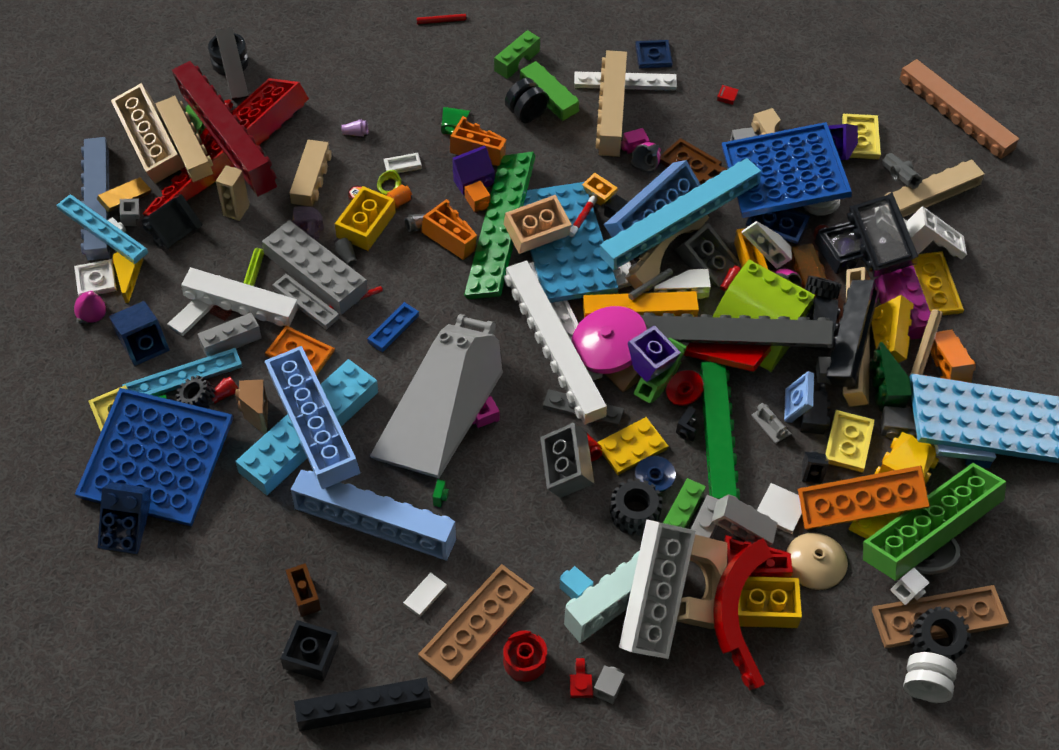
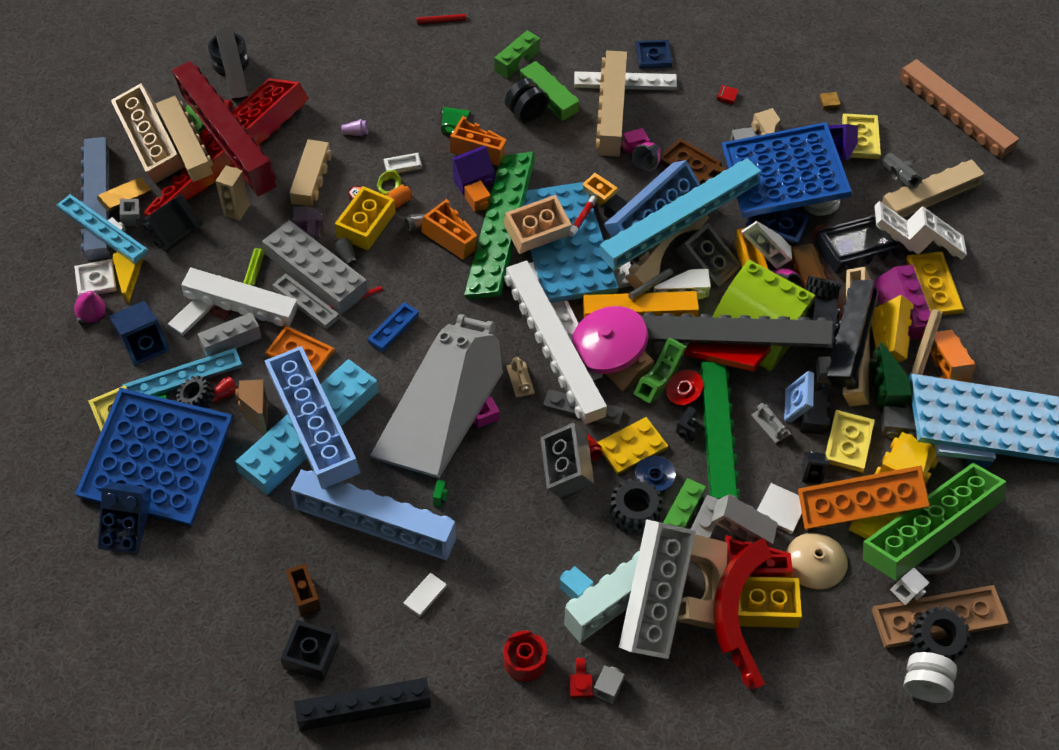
medium nougat plate [418,564,534,683] -> none
dark purple slope [627,325,681,382] -> none
red cone [720,266,741,292] -> none
window [847,192,918,277] -> none
none -> tan hinge [506,357,535,398]
none -> pearl gold tile [819,92,841,110]

